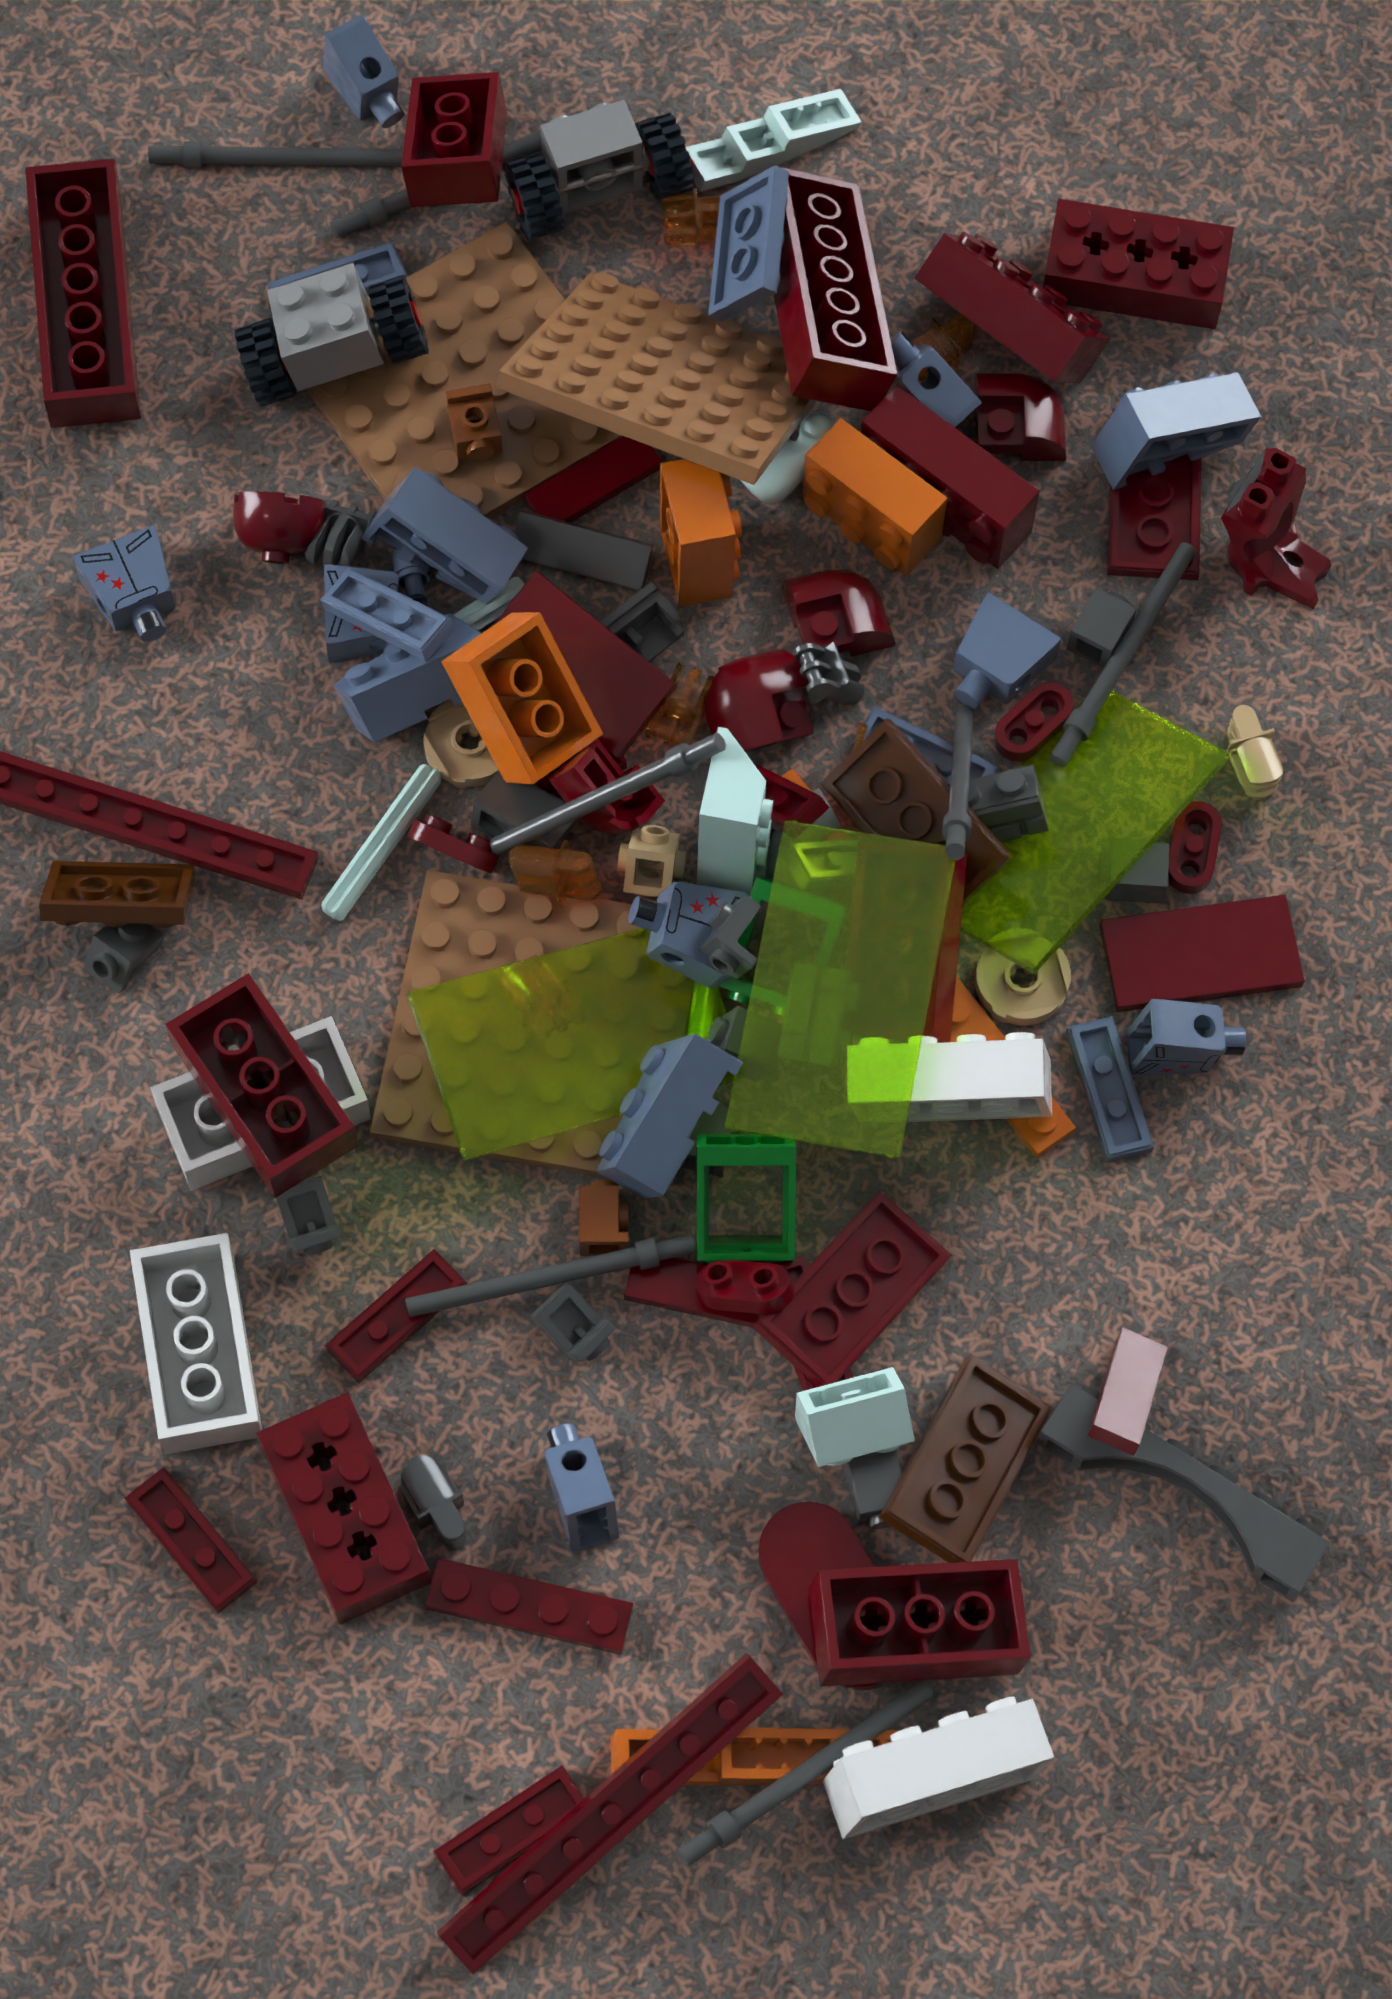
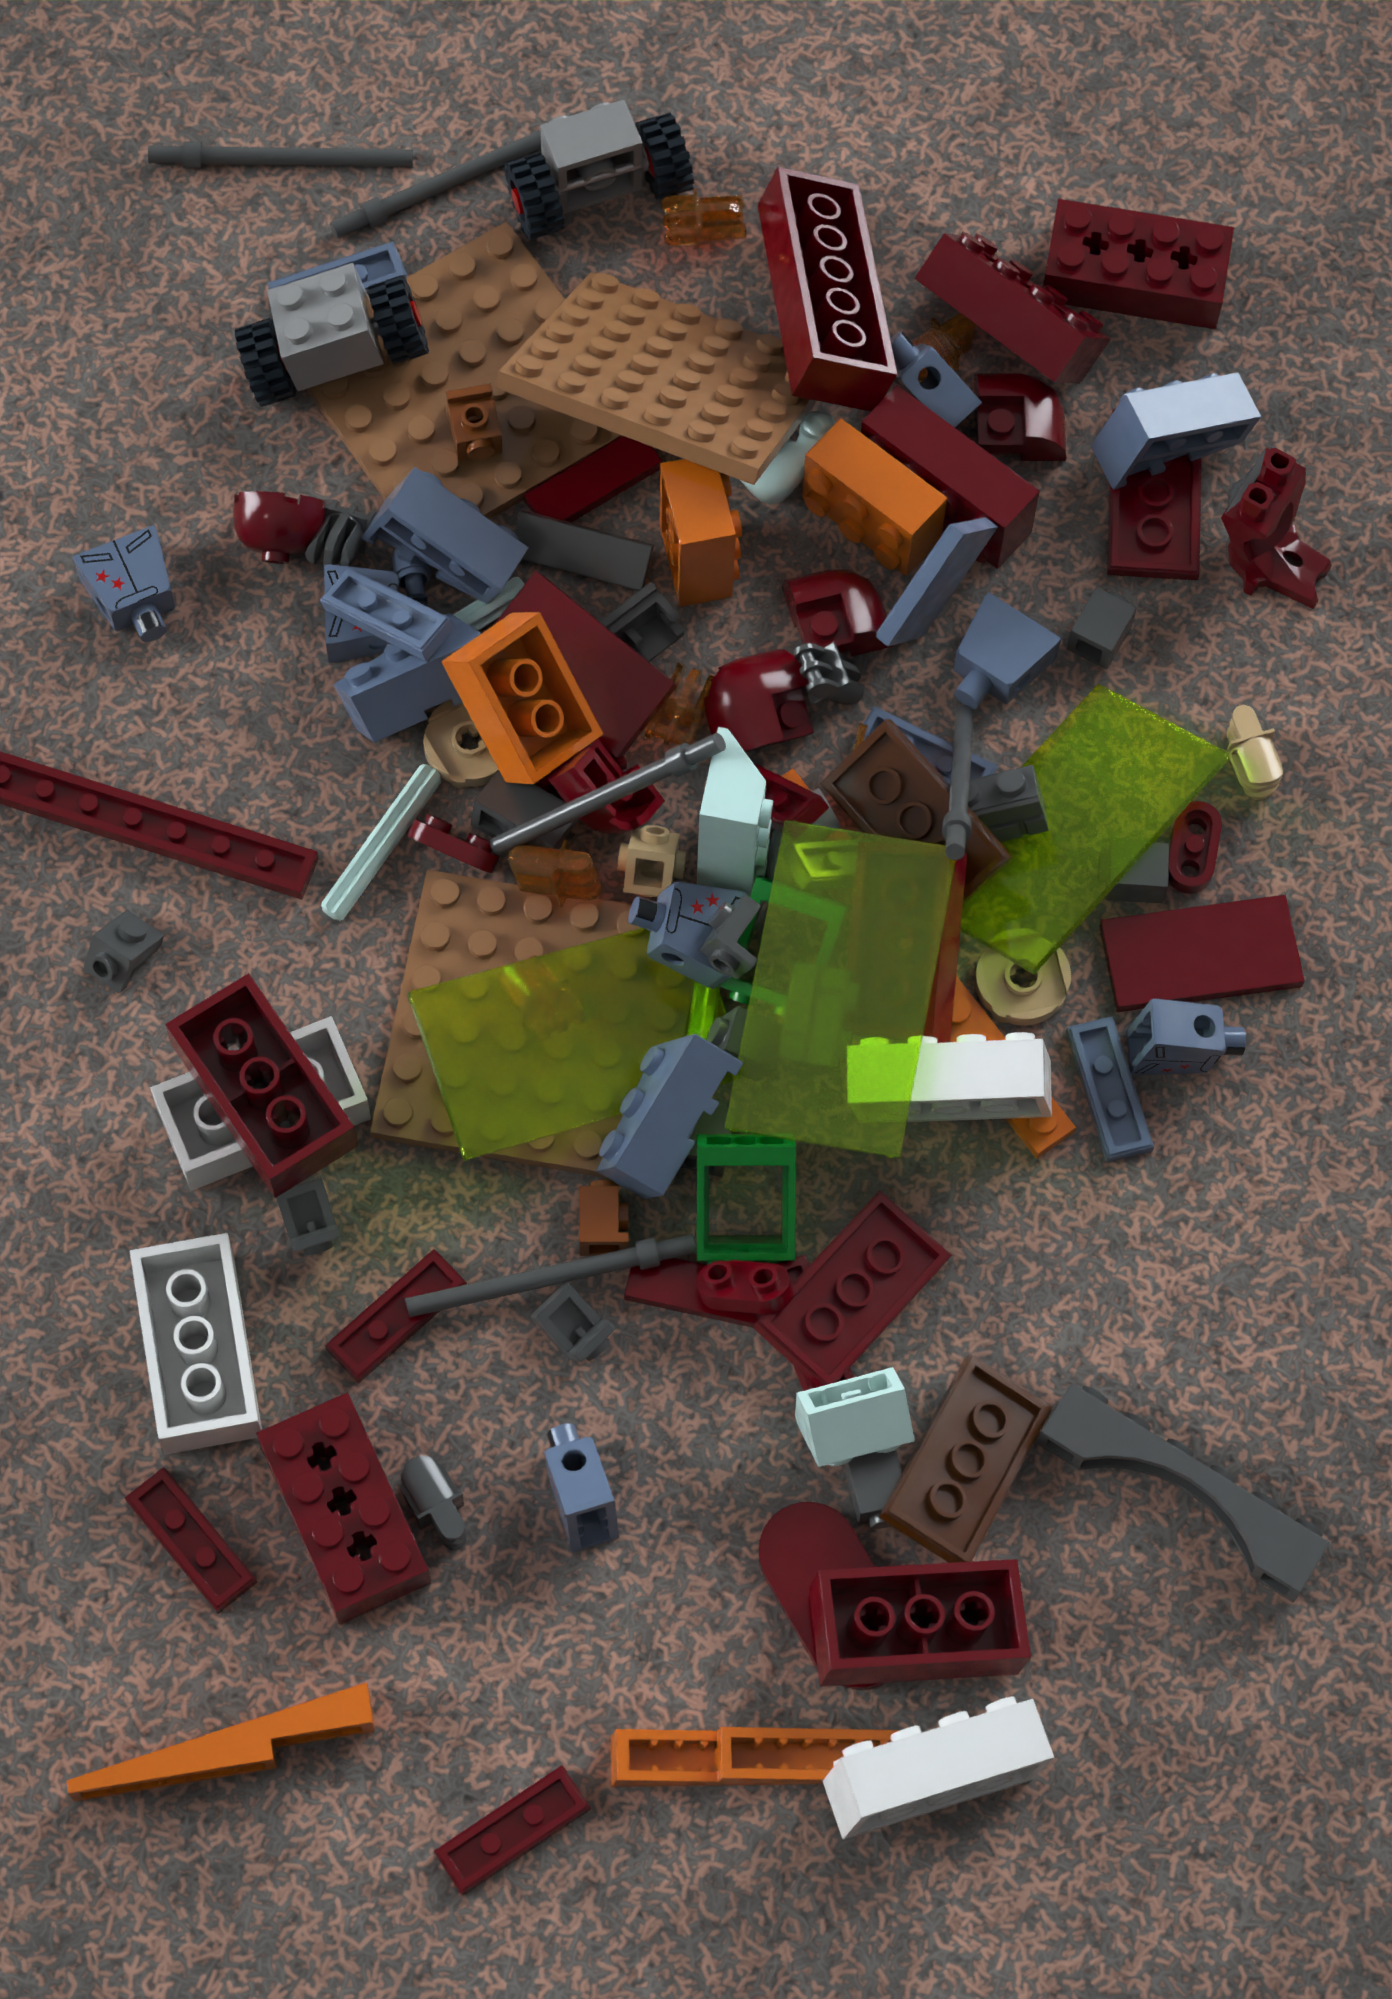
dark red brick [25,158,141,428] -> none
reddish brown plate [39,861,195,928] -> none
sand blue torso [323,14,405,128] -> none
dark red brick [401,72,507,207] -> none
dark red plate [425,1558,633,1655] -> none
dark red plate [437,1653,783,1974] -> none
dark grey bar [676,1680,934,1867] -> none
light aqua slope [686,89,861,192] -> none
sand blue plate [708,165,789,322] -> none
dark red plate [994,682,1074,761] -> none
dark grey bar [1049,542,1196,767] -> none
tile [1087,1327,1167,1456] -> none
none -> orange slope [66,1682,375,1802]
none -> sand blue tile [876,517,998,646]

